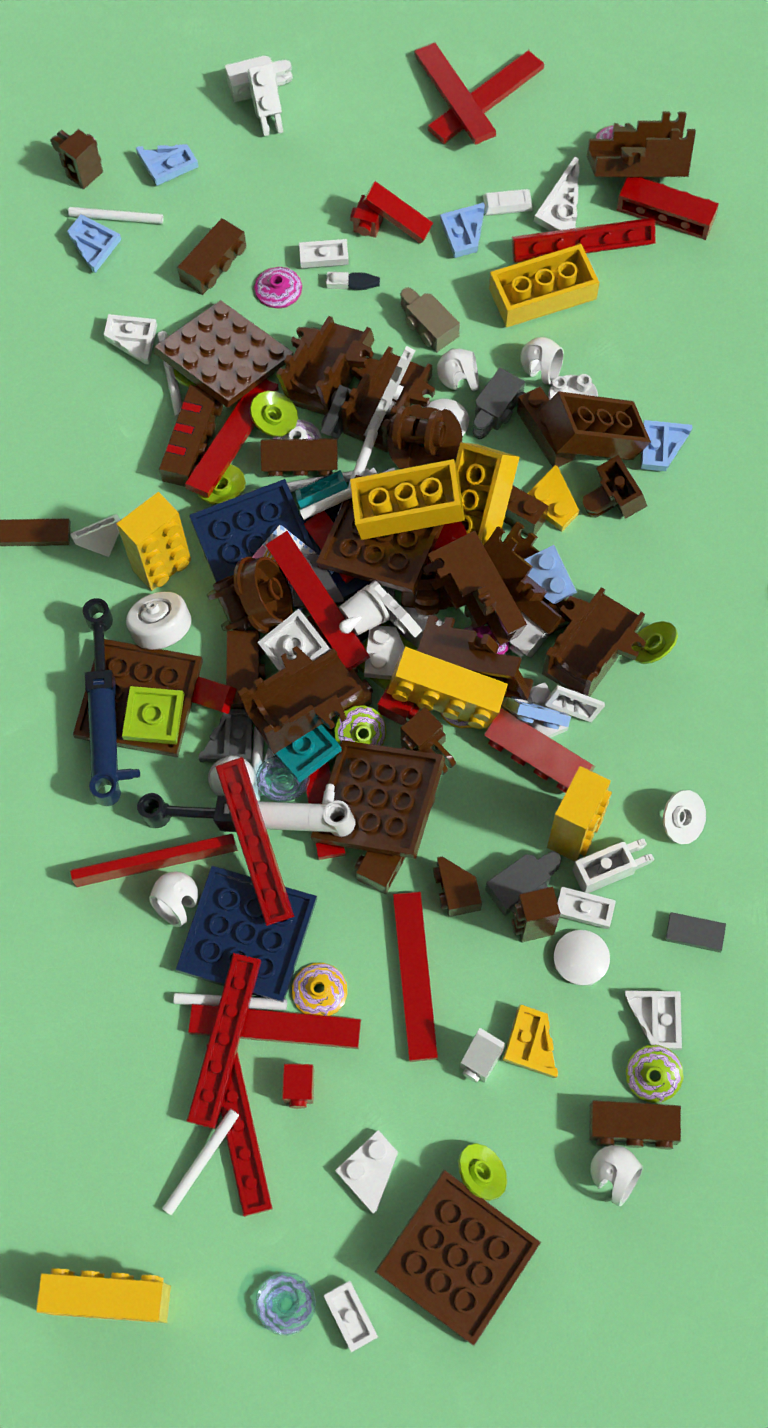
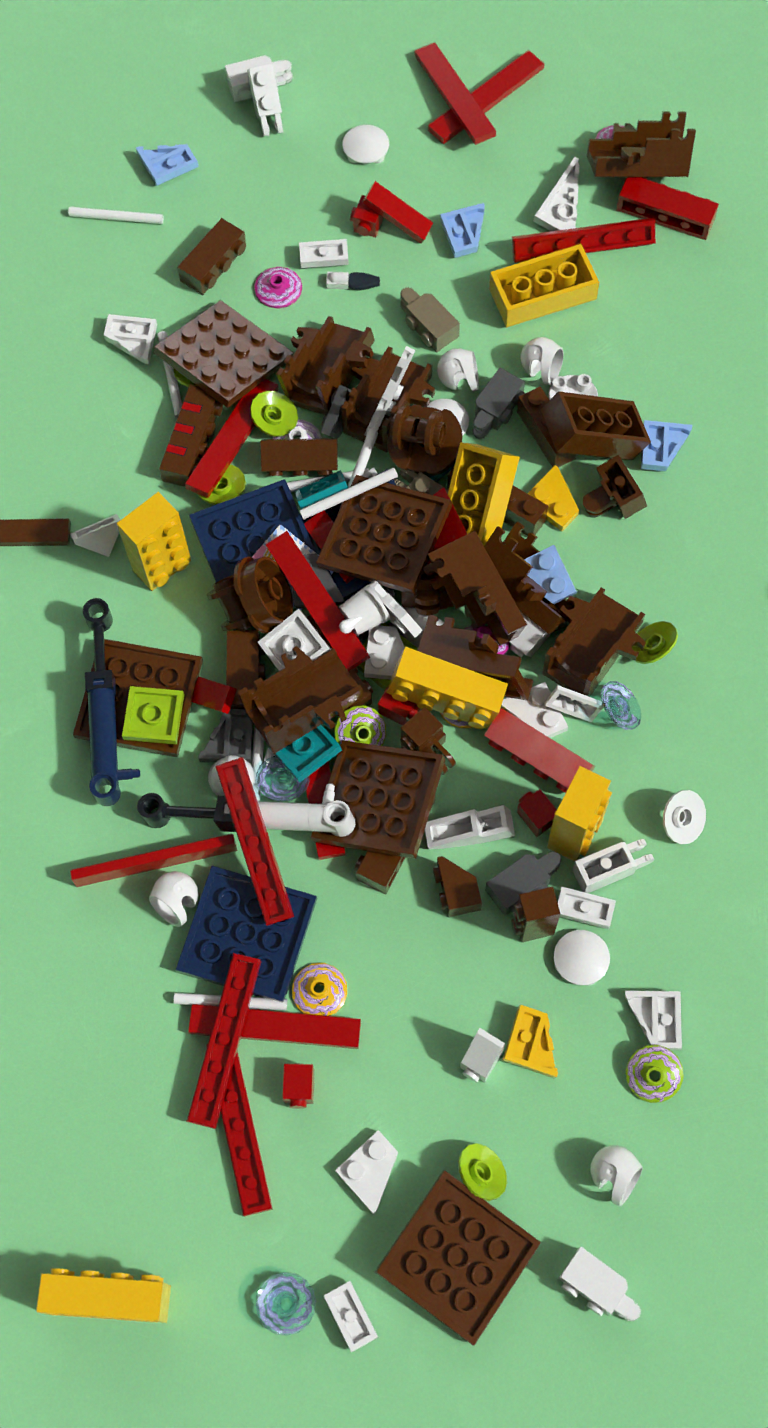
reddish brown brick [50,129,103,189] -> none
light blue wing [67,214,121,273] -> none
white wheel [126,592,191,650] -> none
white piece [162,1109,239,1215] -> none
yellow brick [350,459,465,540] -> none
red tile [393,892,438,1062] -> none
white tile [483,189,533,215] -> none
light blue wing [506,698,571,729] -> none
reddish brown brick [589,1101,681,1150] -> none
dark grey tile [665,912,726,953] -> none
none -> white dish [343,125,389,164]
none -> white slope [425,805,515,850]
none -> red brick [517,789,557,837]
none -> white hinge [558,1247,641,1321]
none -> clear light blue dish [601,681,641,730]

